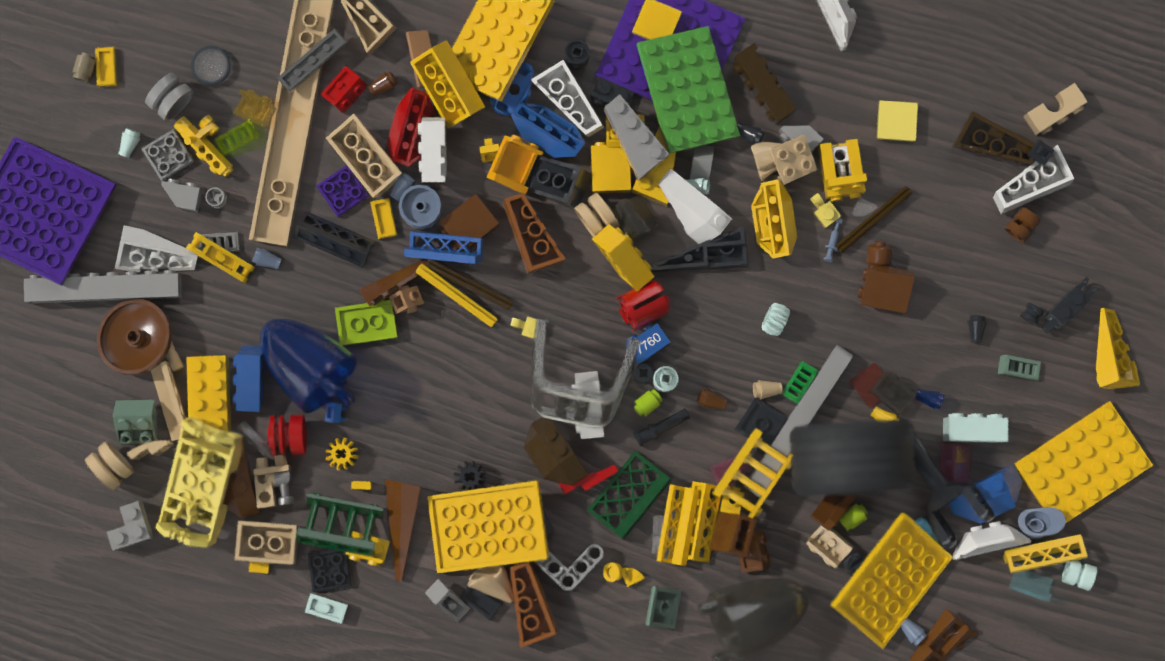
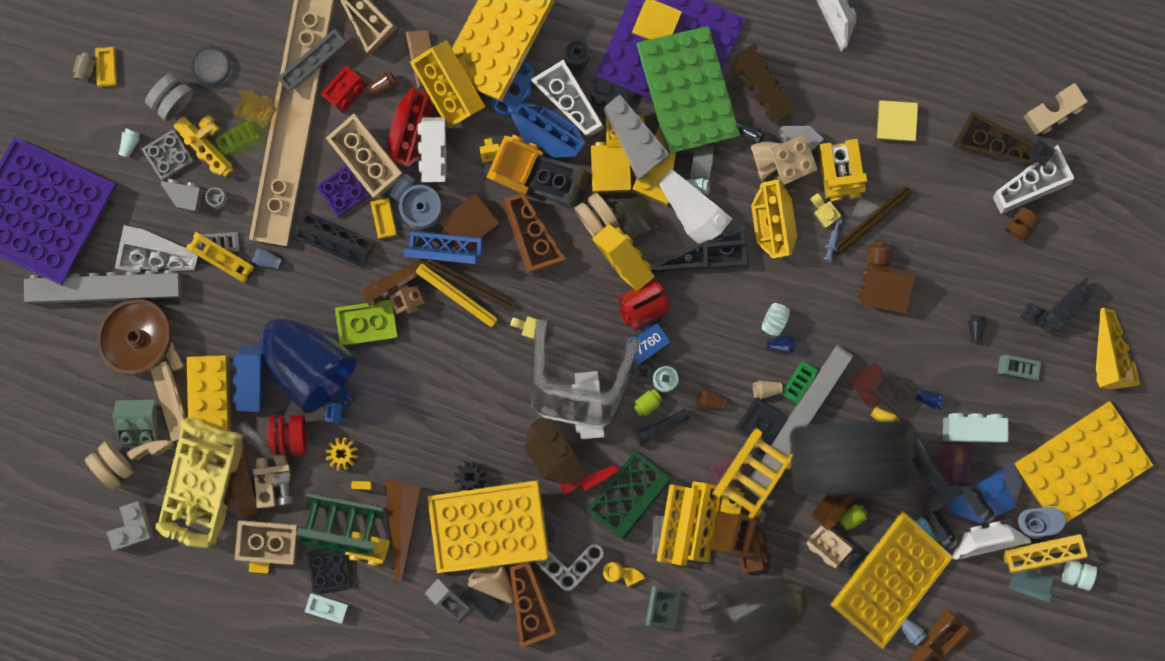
none -> clear blue cone [767,335,795,354]

